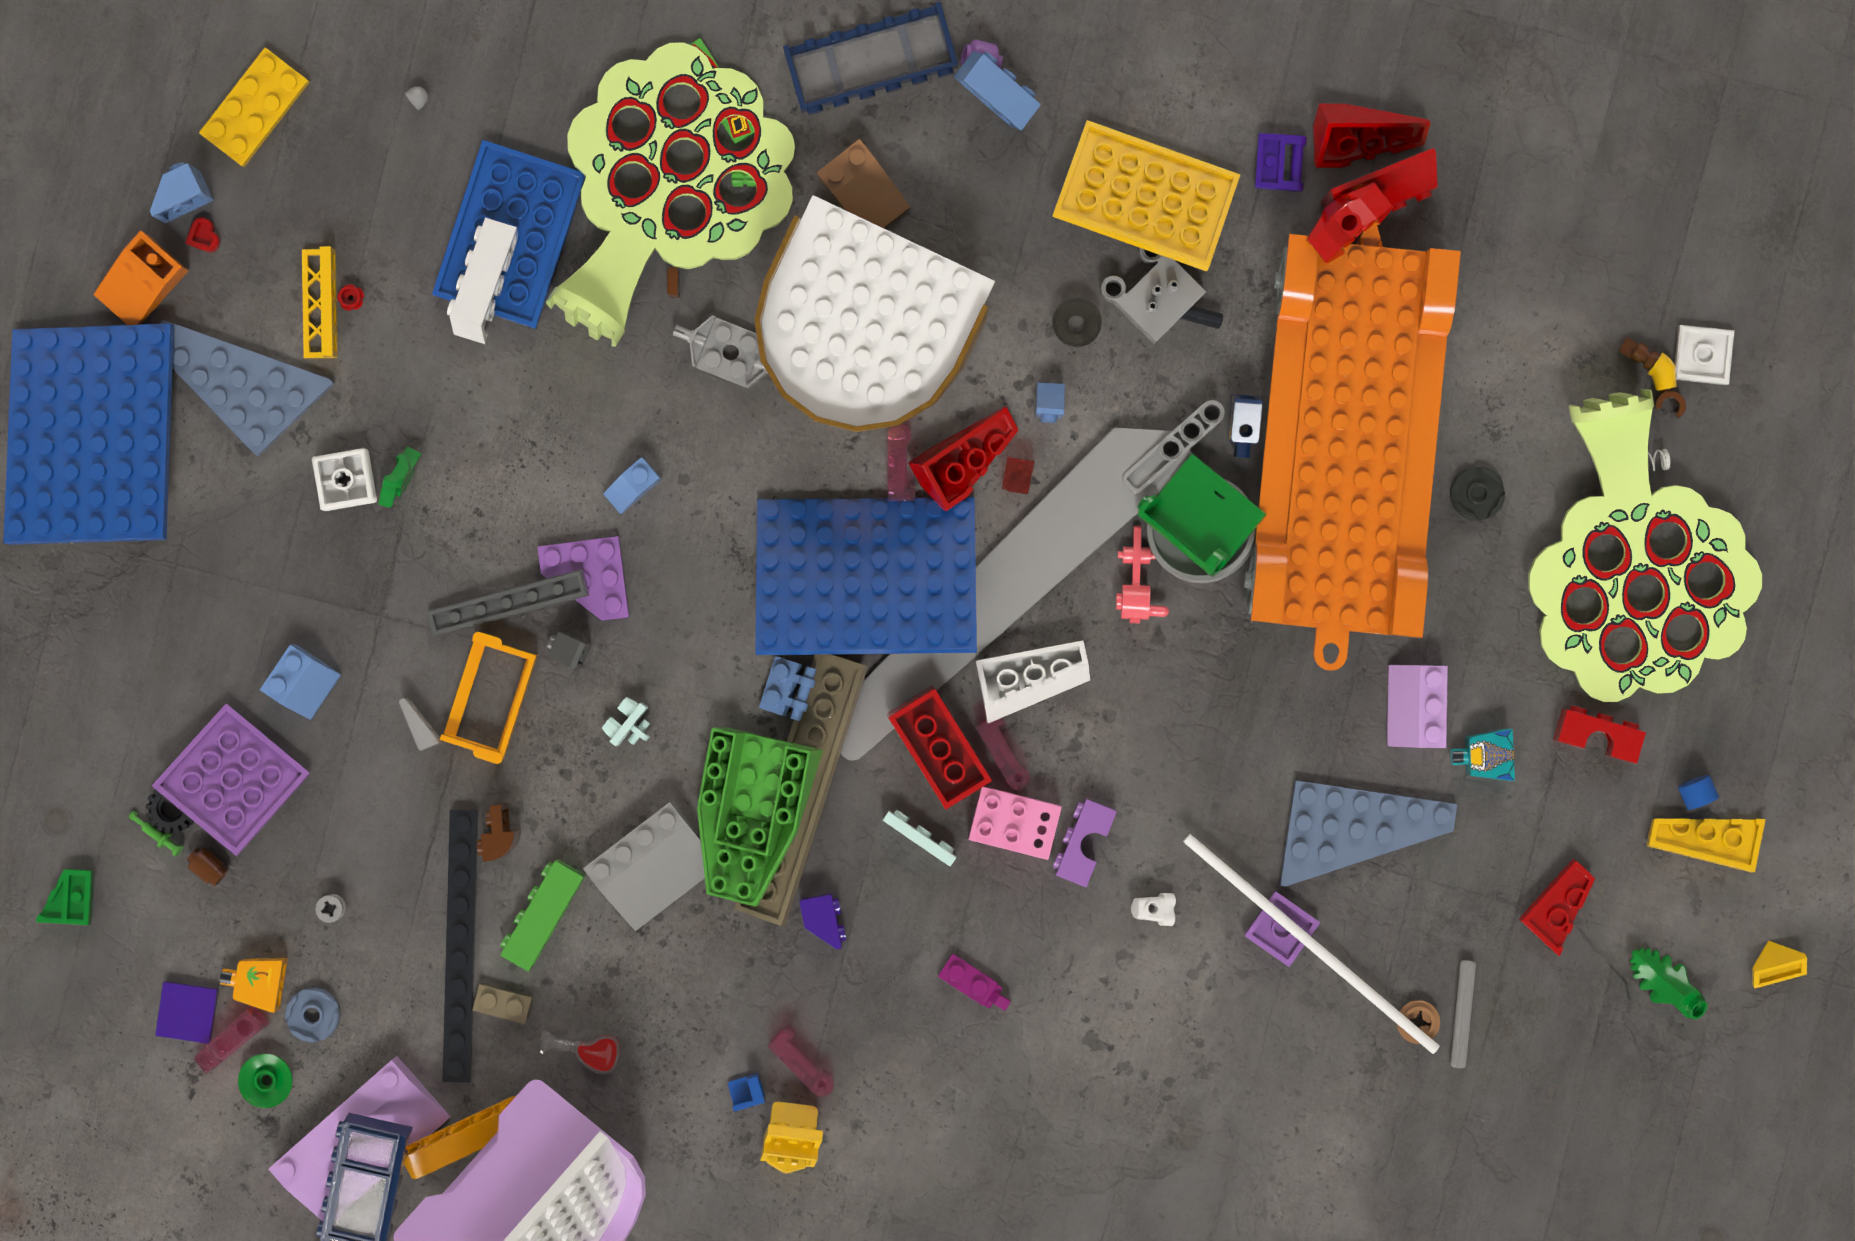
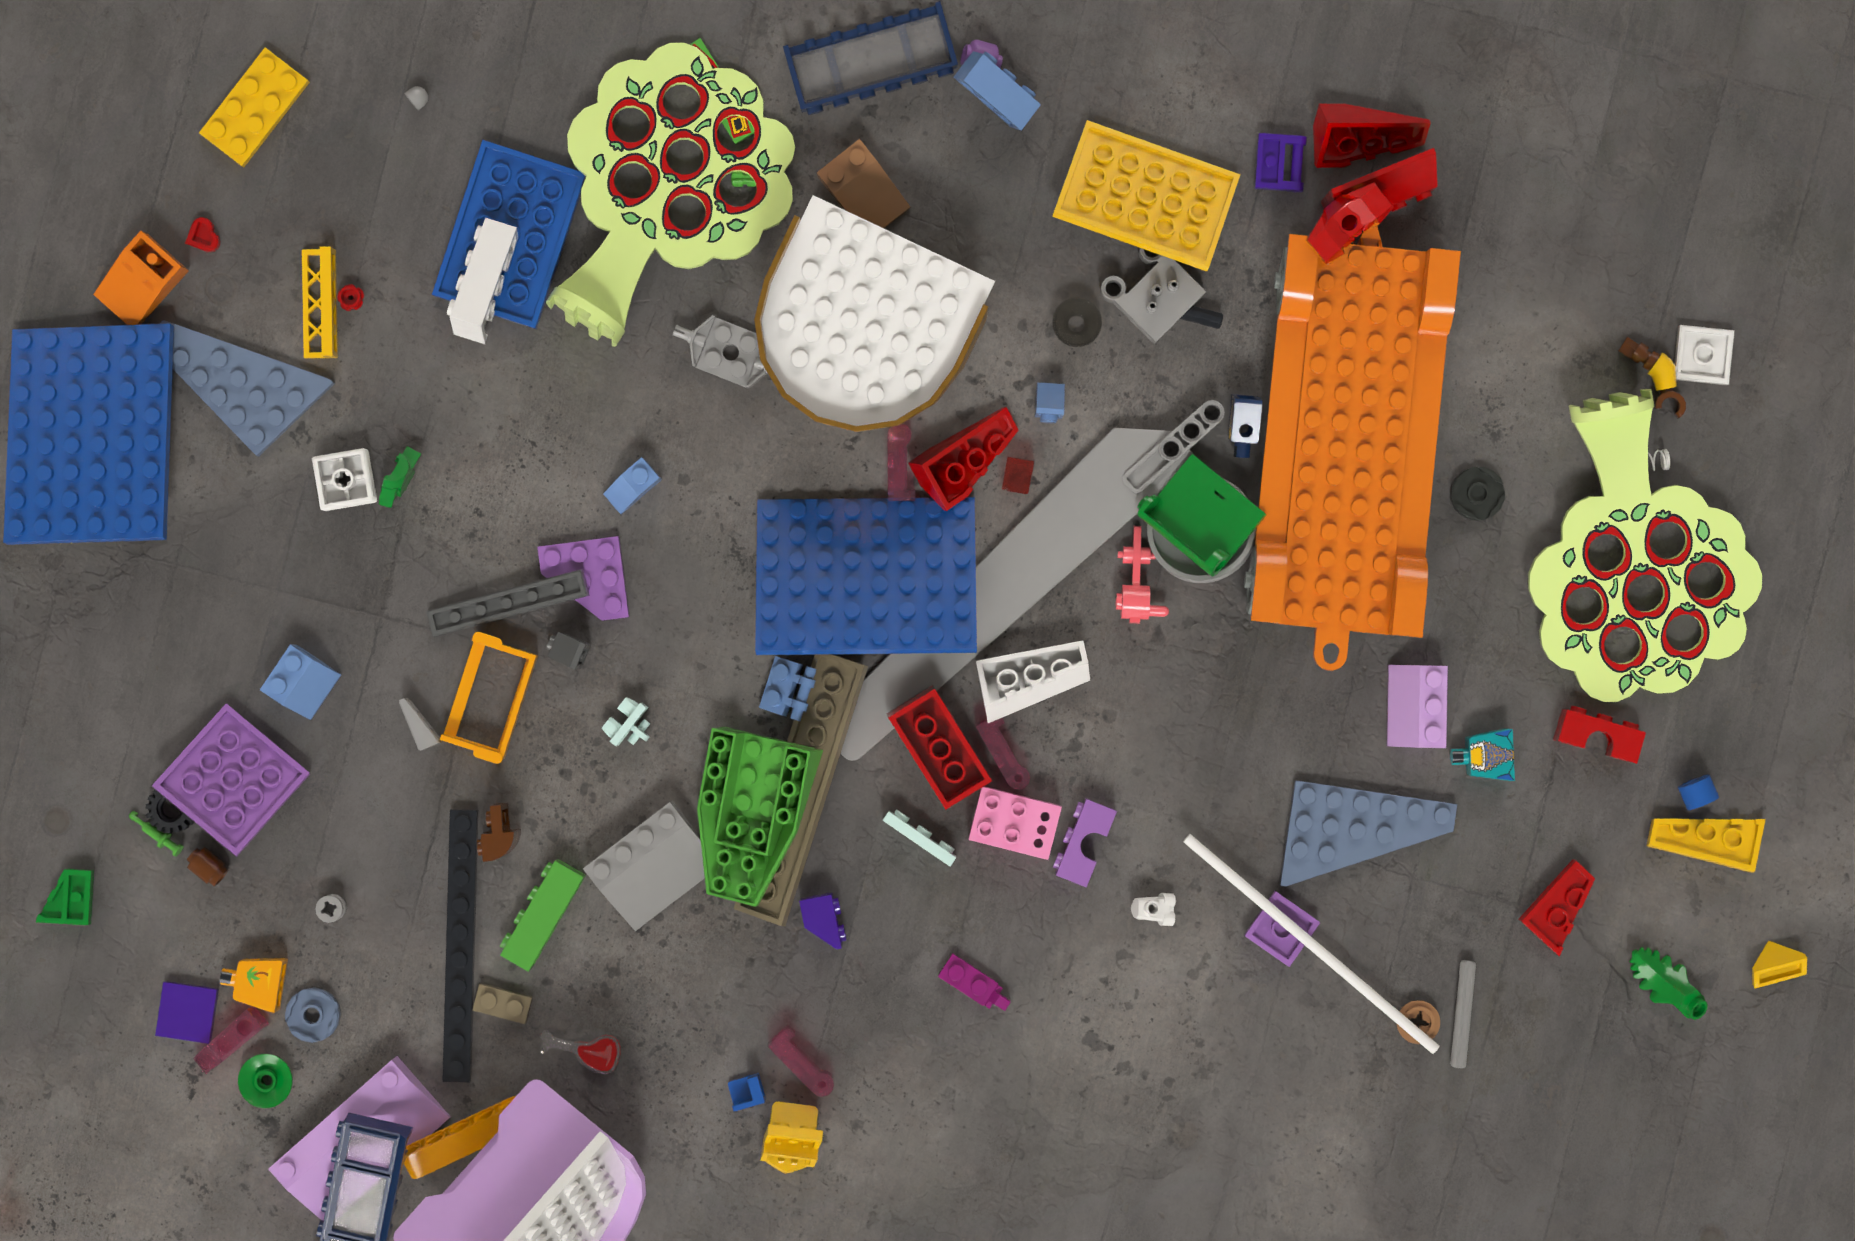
medium blue slope [150,162,214,224] -> none
reddish brown tile [667,267,680,298] -> none

